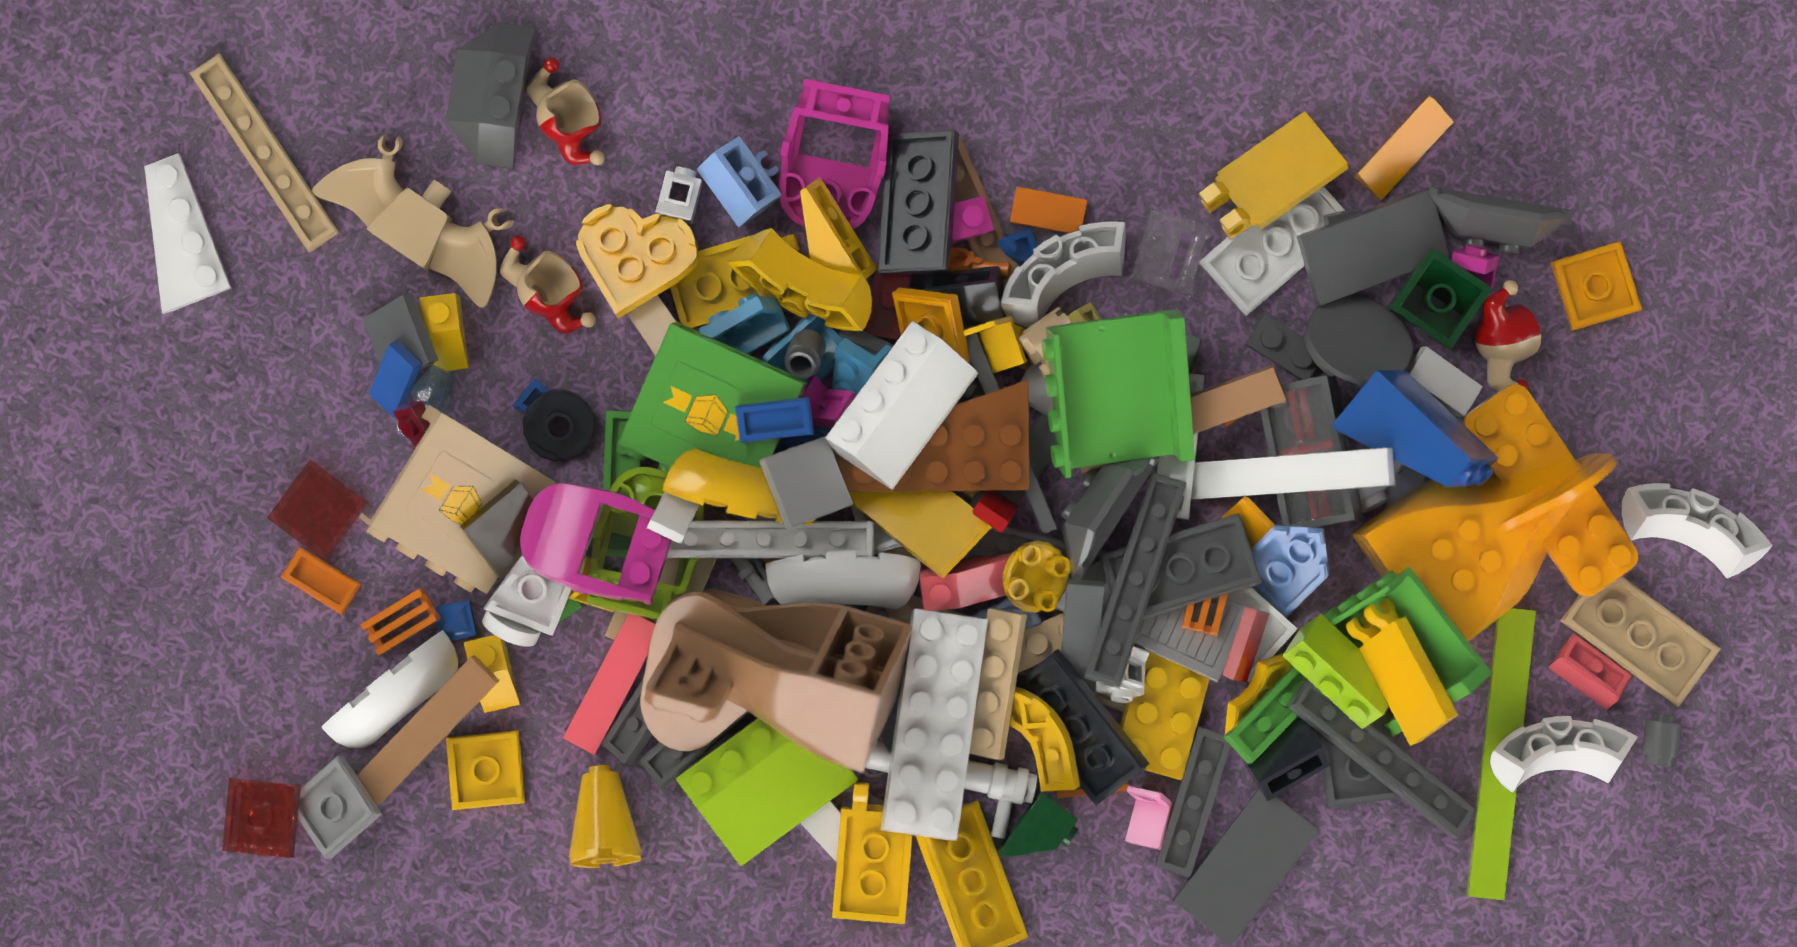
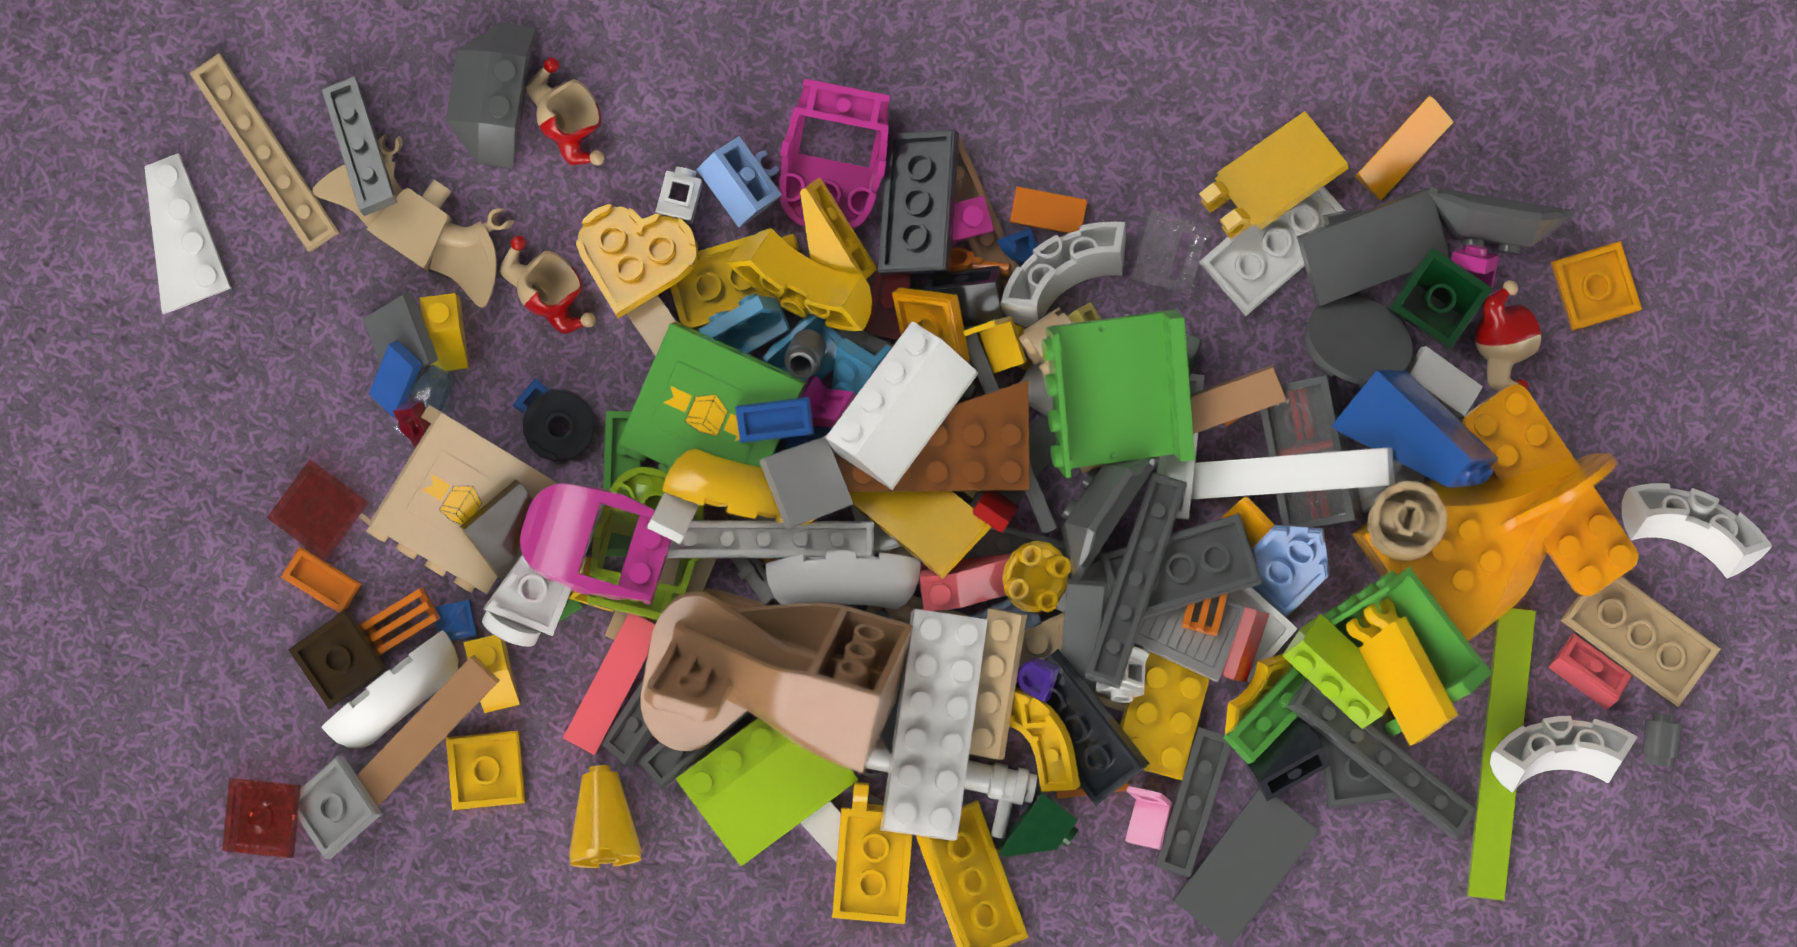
dark grey plate [1245,313,1318,380] -> none
none -> dark brown tile [288,608,390,709]
none -> plate [321,76,398,216]
none -> dark purple tile [1017,658,1060,703]
none -> tan brick [1367,481,1447,561]

